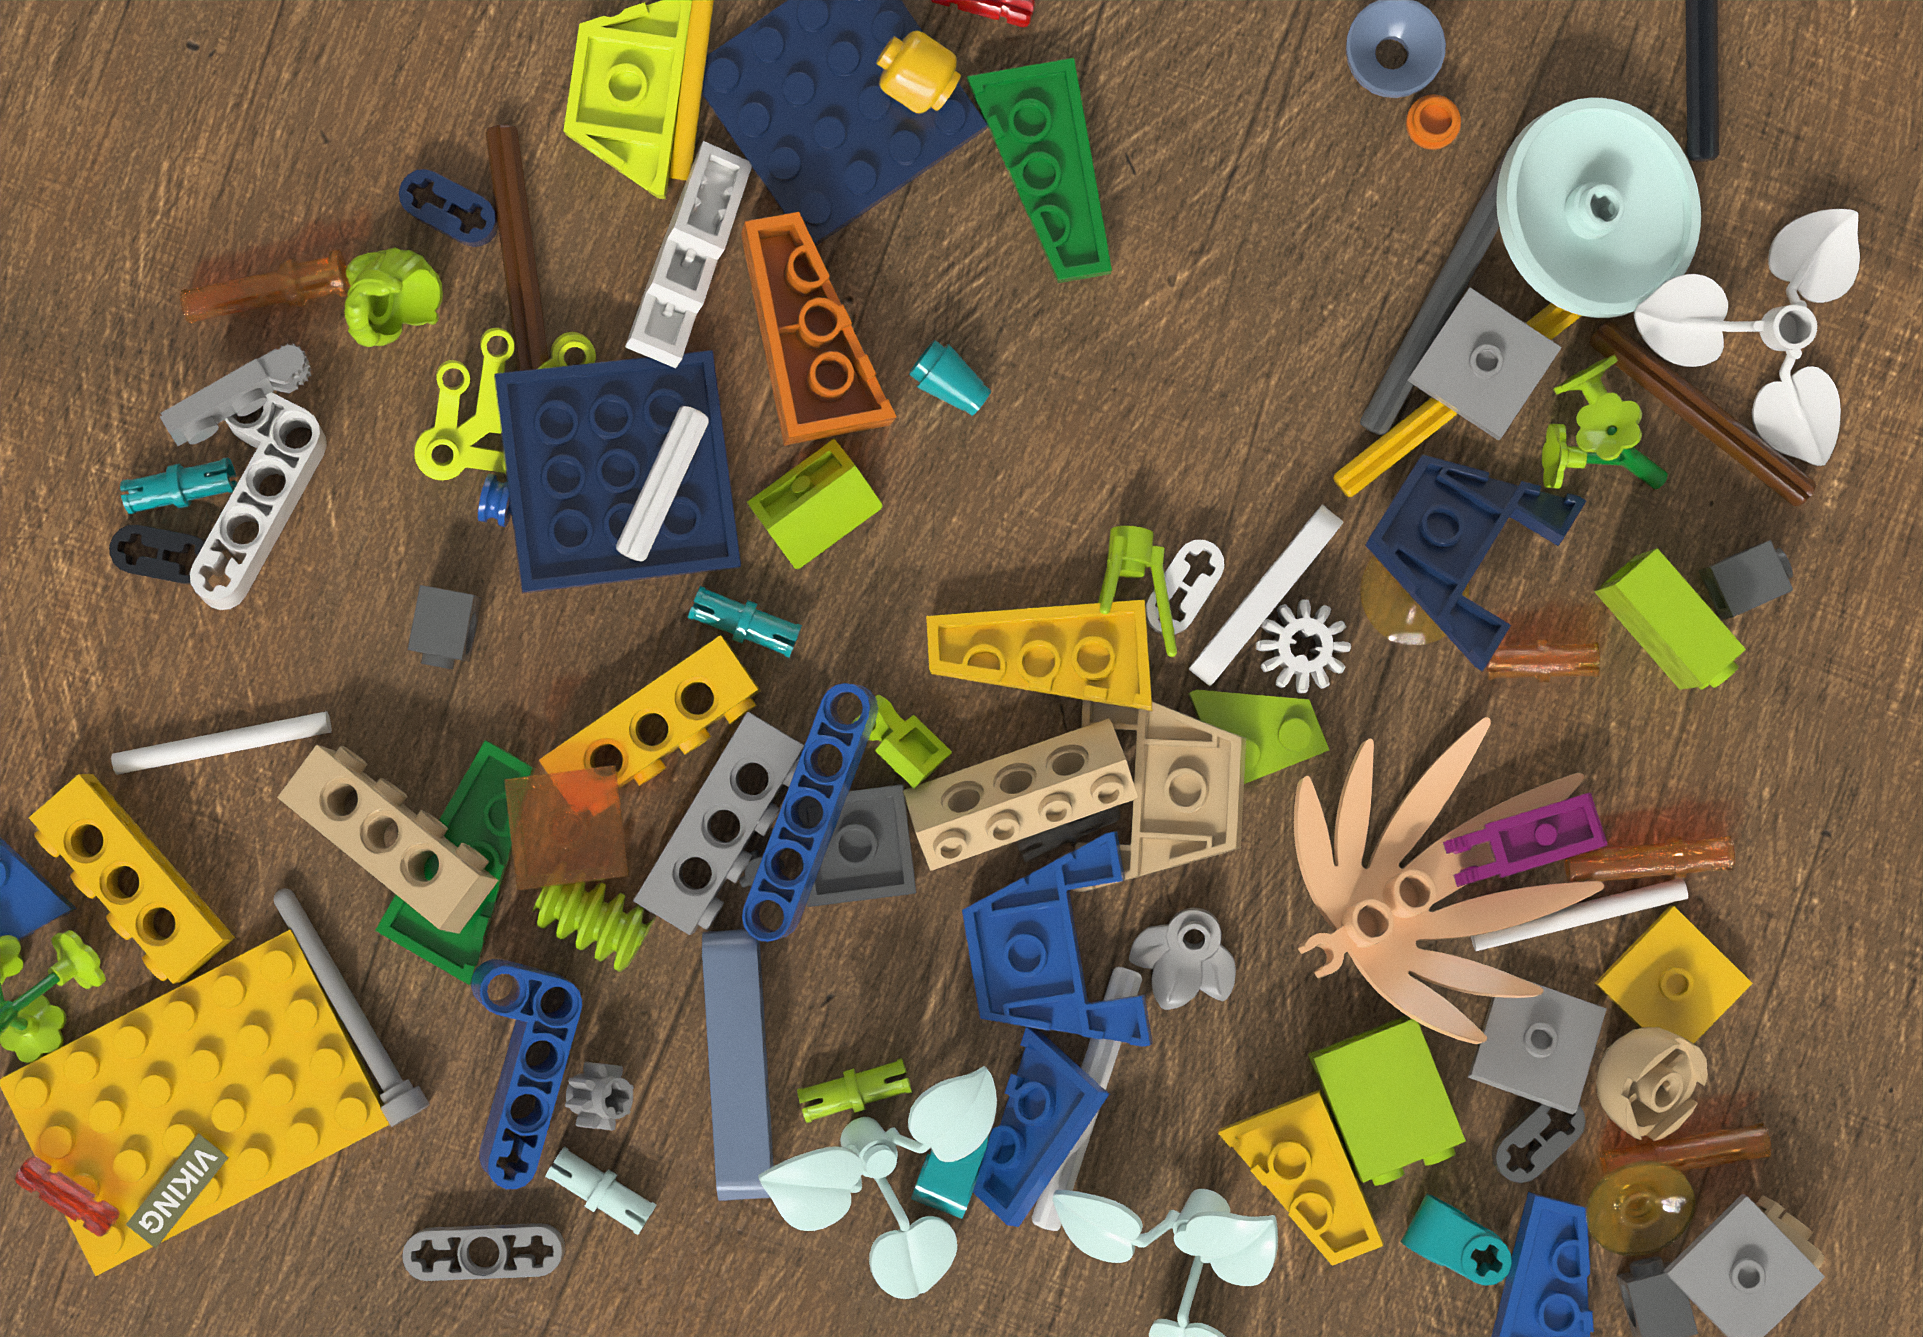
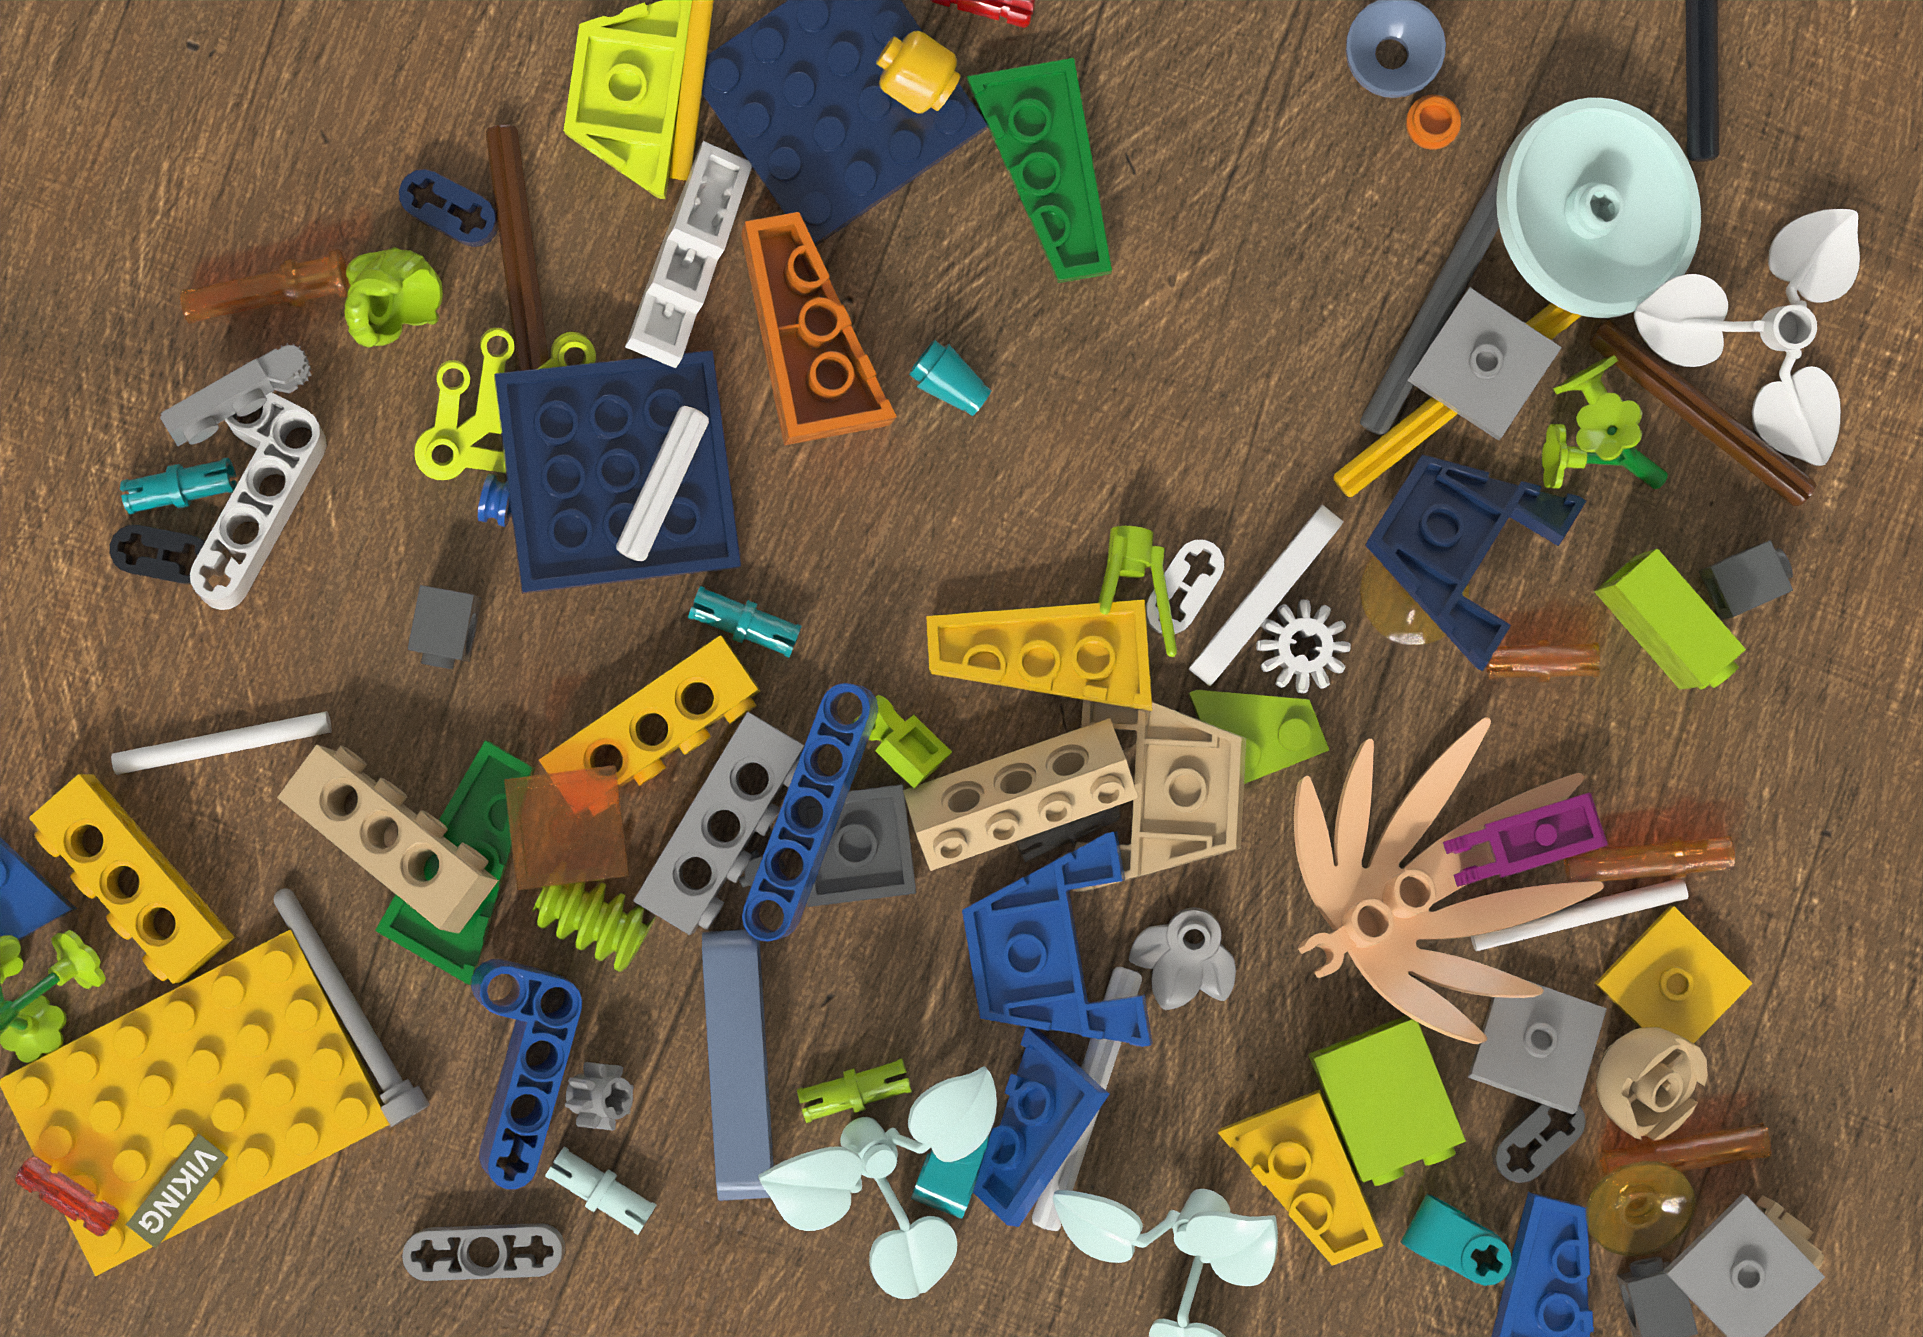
lime panel [747,439,882,569] -> none

